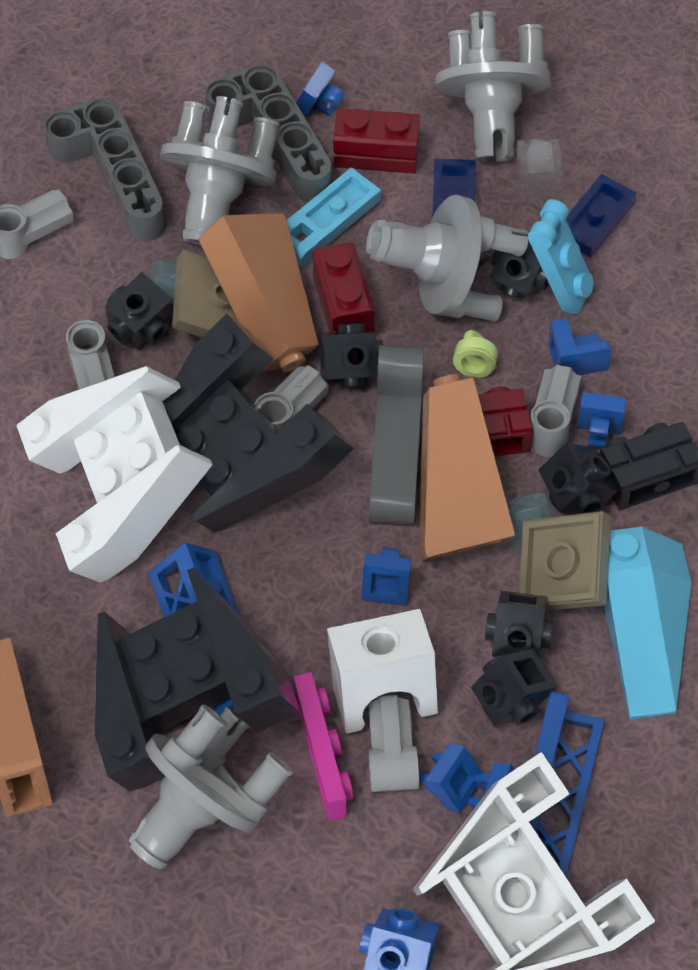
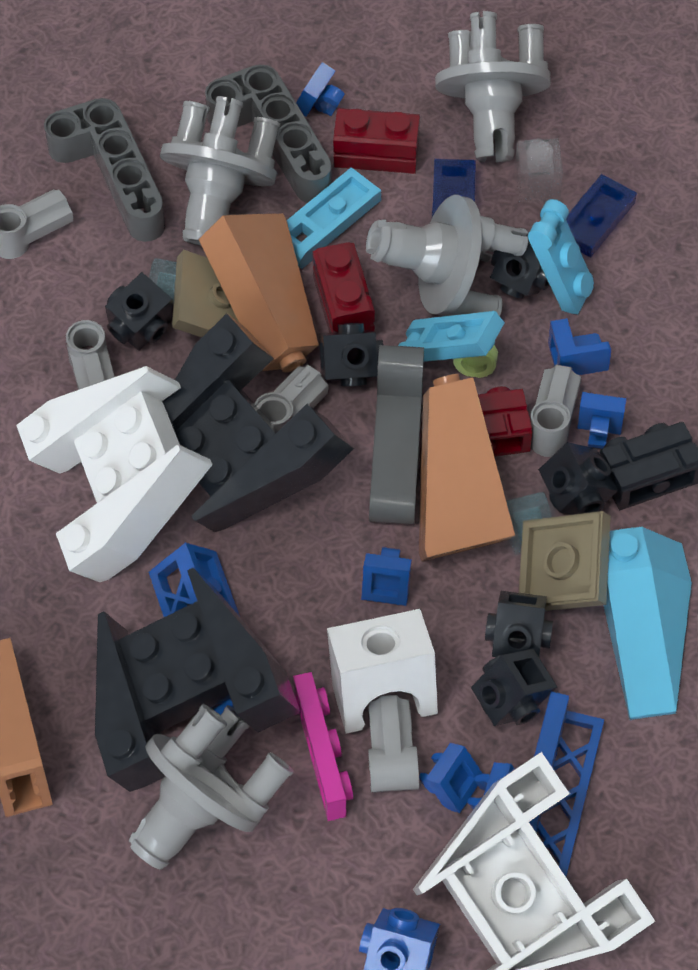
none -> medium azure plate [398,311,505,361]

